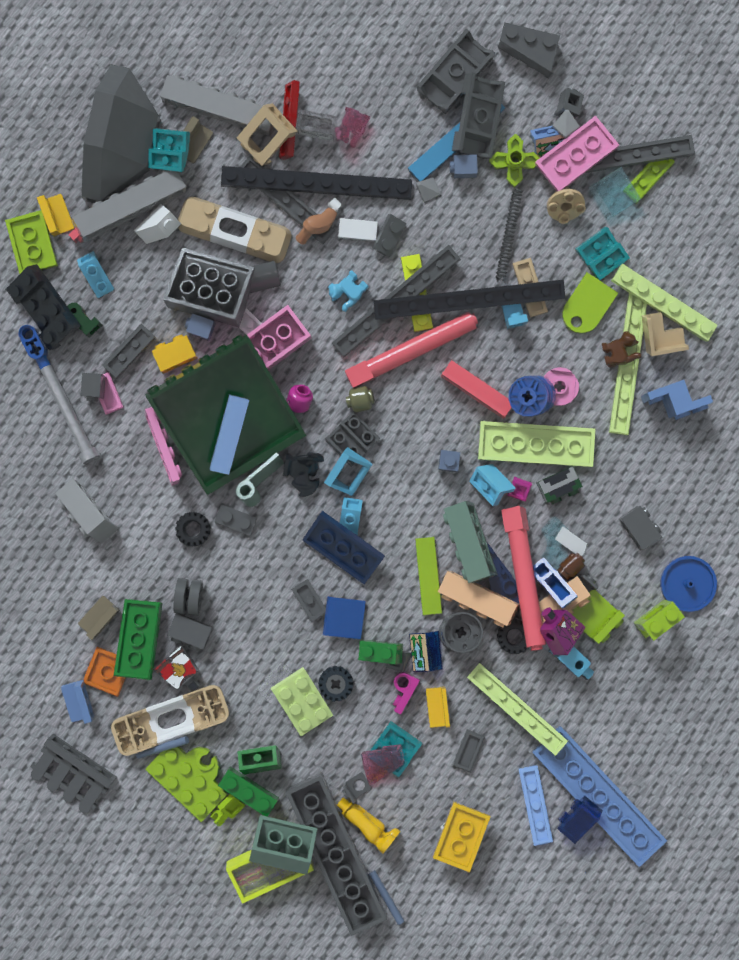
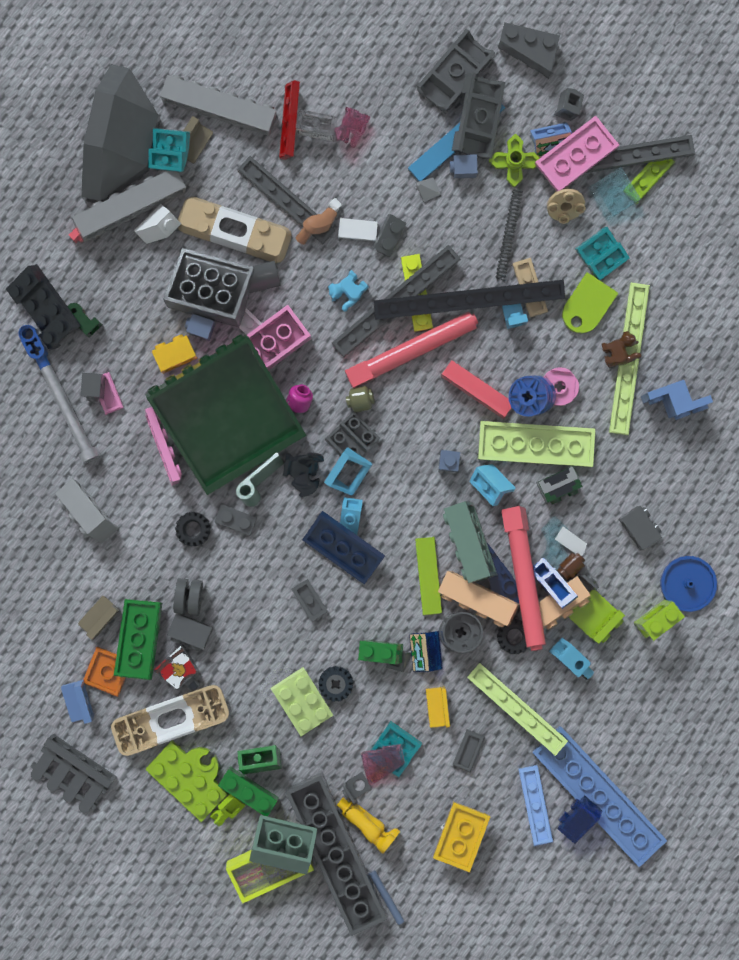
lime plate [5,210,58,274] -> none
yellow panel [37,194,74,237] -> none
medium azure bracket [77,251,114,298] -> none
dark grey plate [102,324,156,379] -> none
sand blue bar [136,736,189,759] -> none
light blue tile [210,395,249,475] -> none
black plate [221,166,412,200] -> none
tan panel [237,103,298,166] -> none
blue tile [323,596,366,639] -> none
dark pink plate [392,672,420,715] -> none
dark pink tile [507,477,532,502] -> none
magenta torso [540,607,585,655] -> none
light grey slope [553,109,580,138] -> none
yellowish green plate [611,264,718,342] -> none
tan panel [642,312,689,356] -> none

